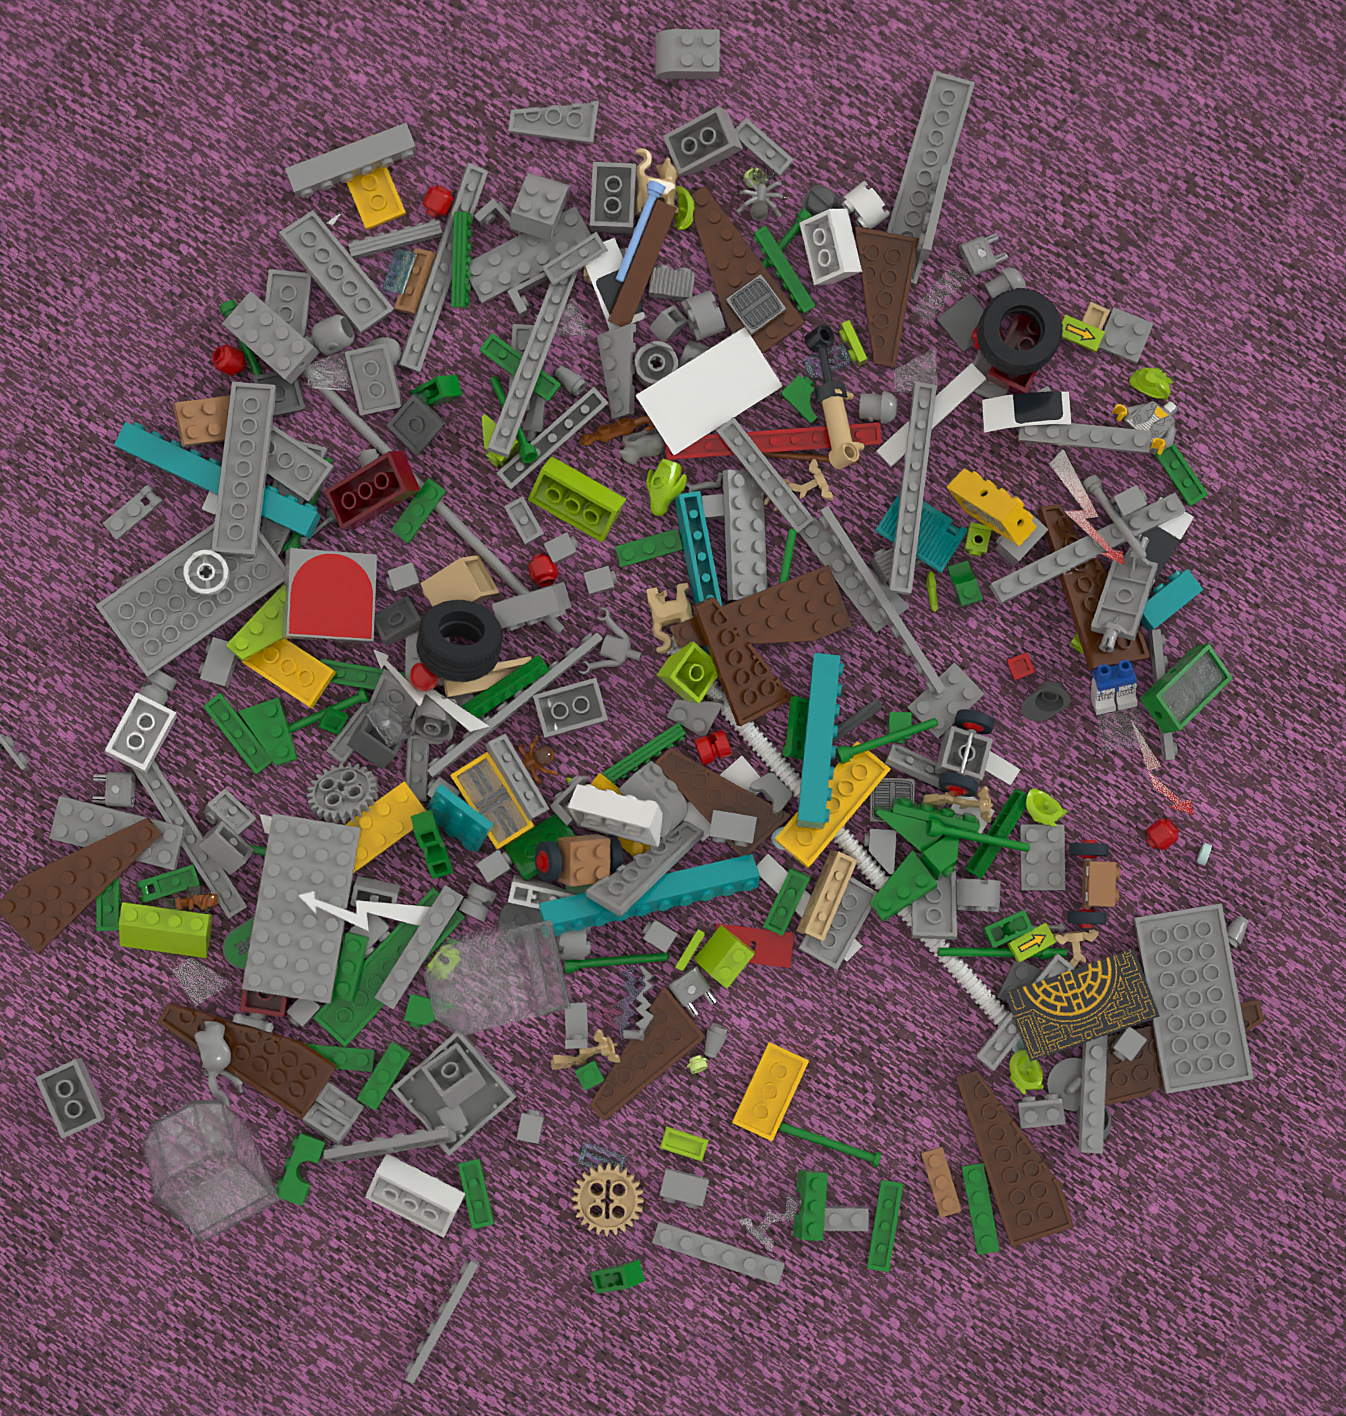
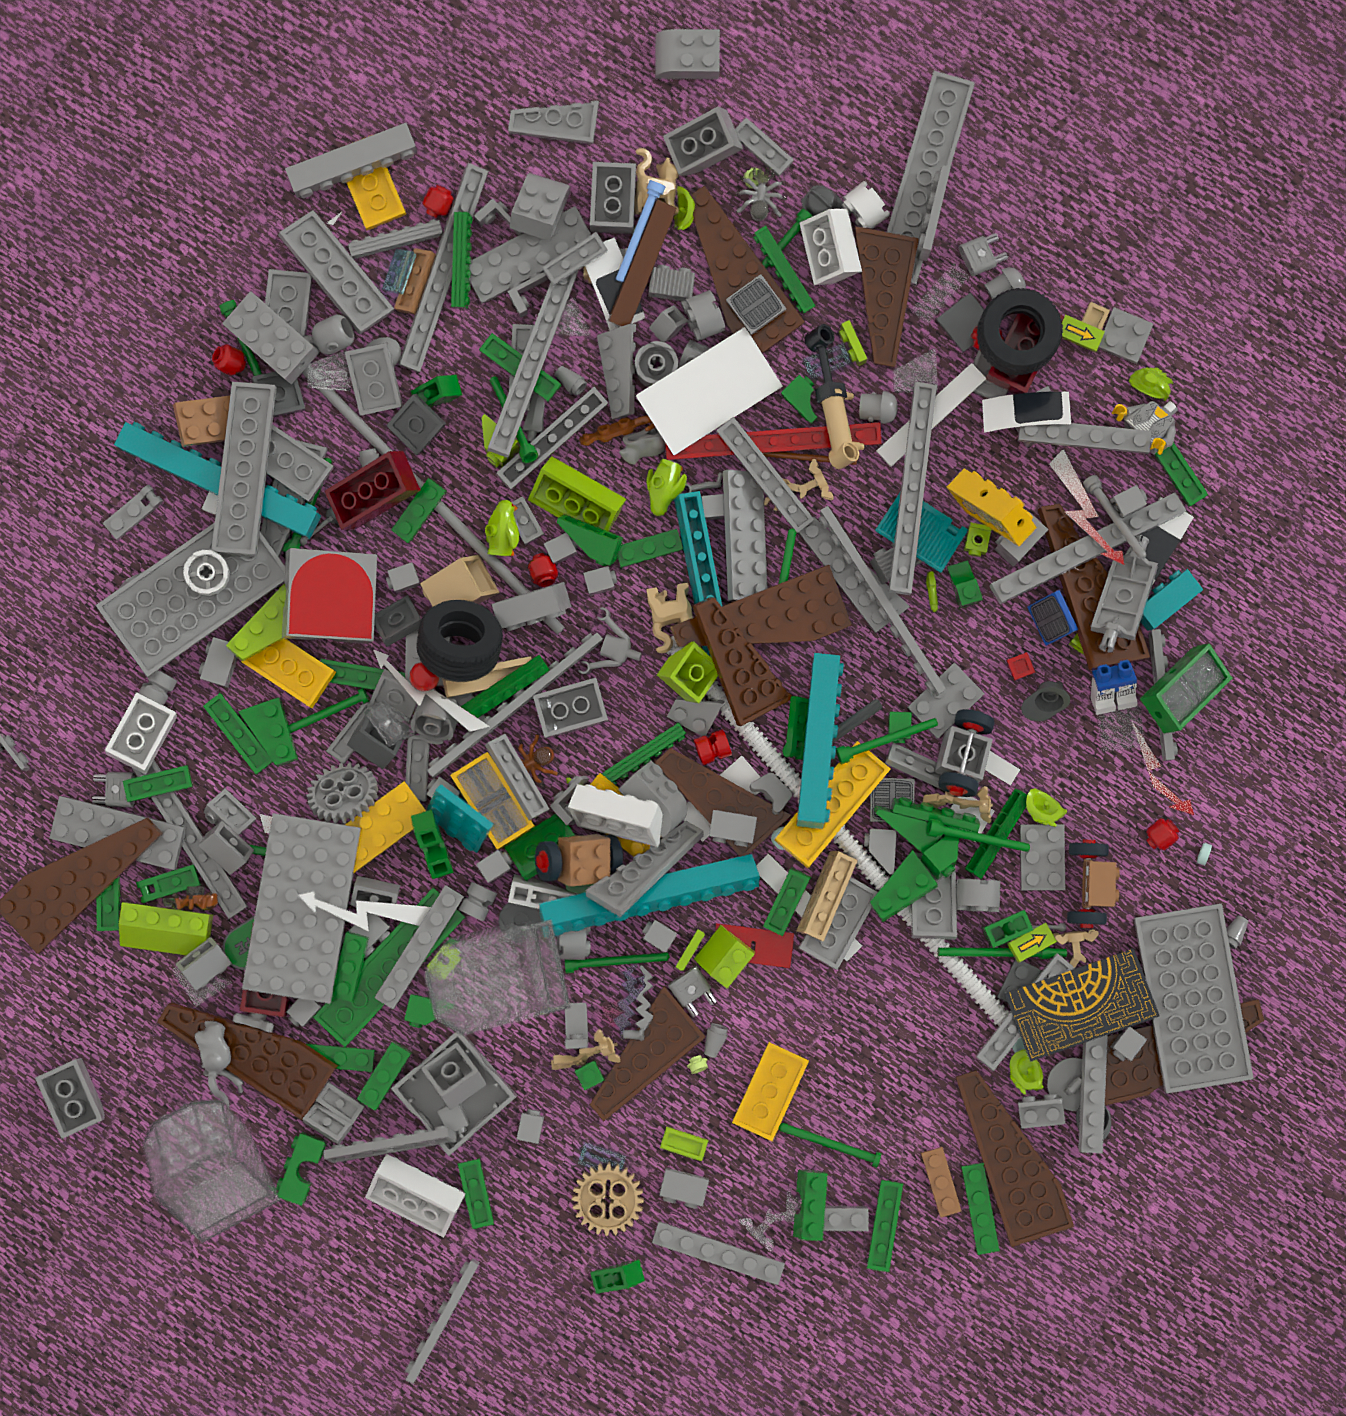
green tile [318,707,348,735] -> none
none -> green plate [123,765,193,802]
none -> light grey brick [175,937,232,990]
none -> lime animal [485,500,519,556]
none -> green slope [557,514,624,566]
none -> tile [1027,590,1078,646]

